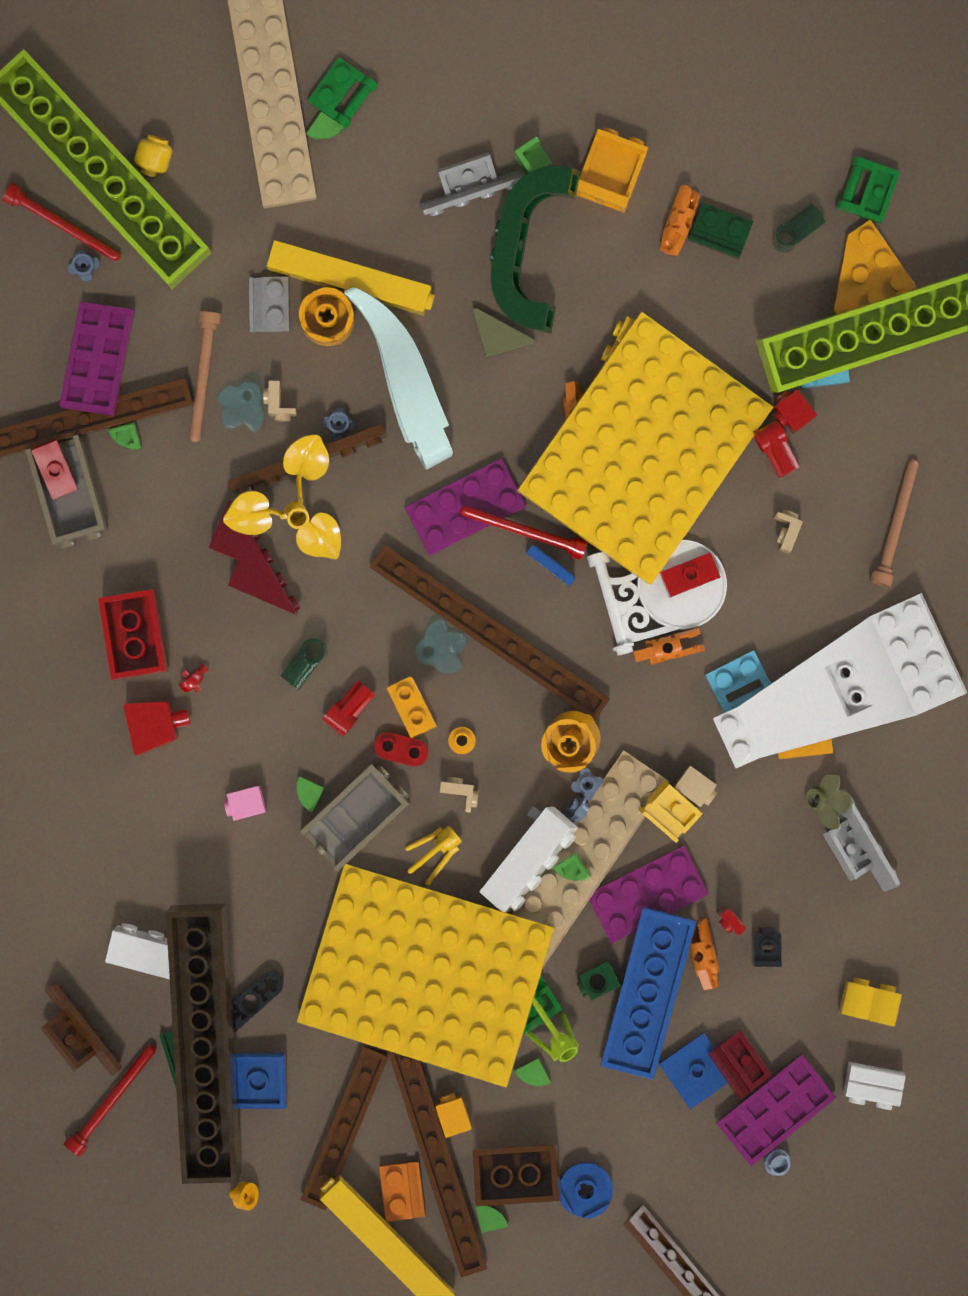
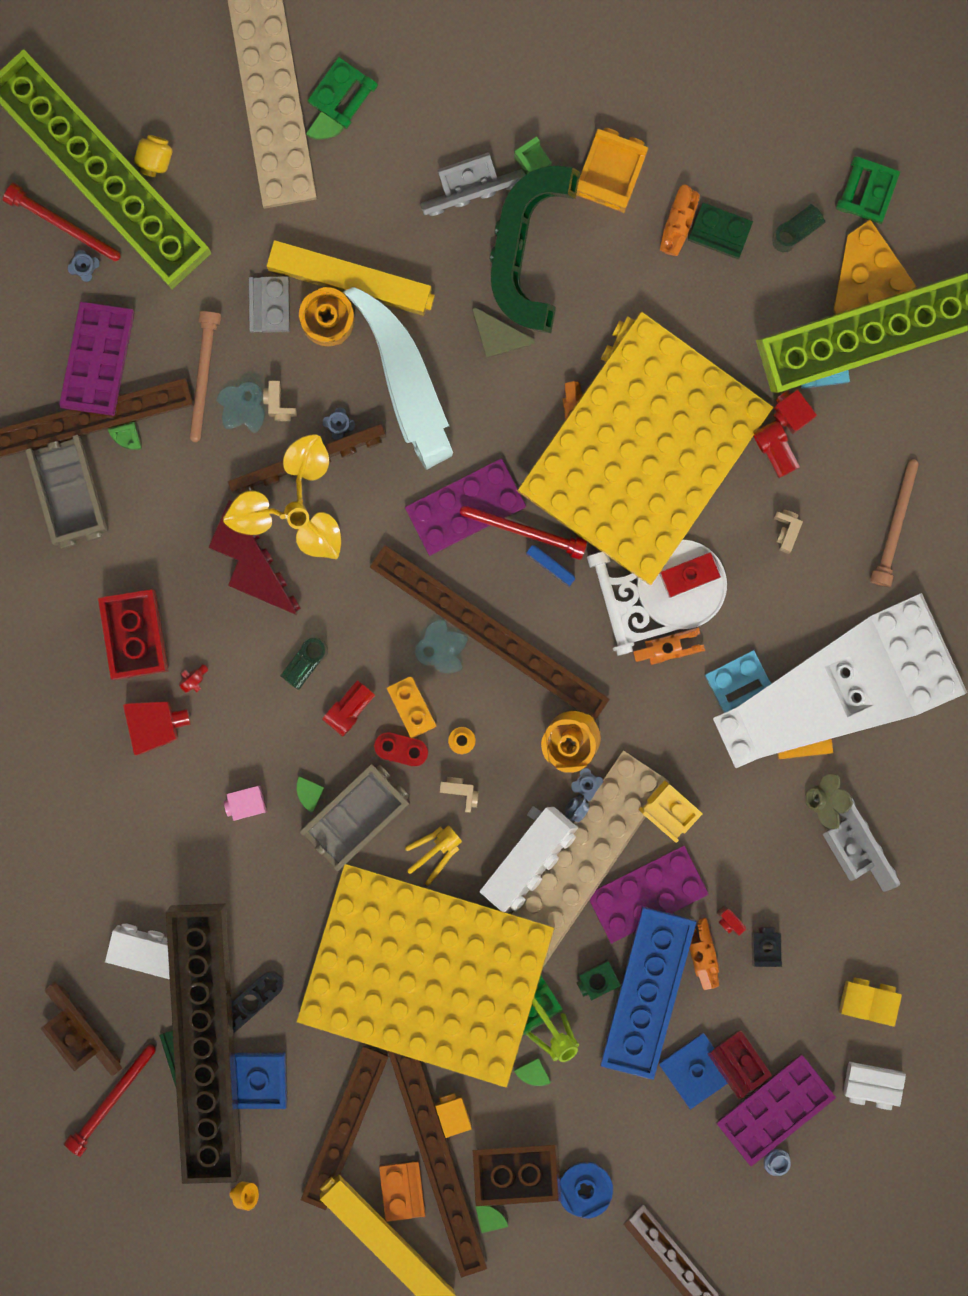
plate [31,438,78,500] -> none
bright green tile [553,853,591,881] -> none
tan brick [673,766,717,807] -> none

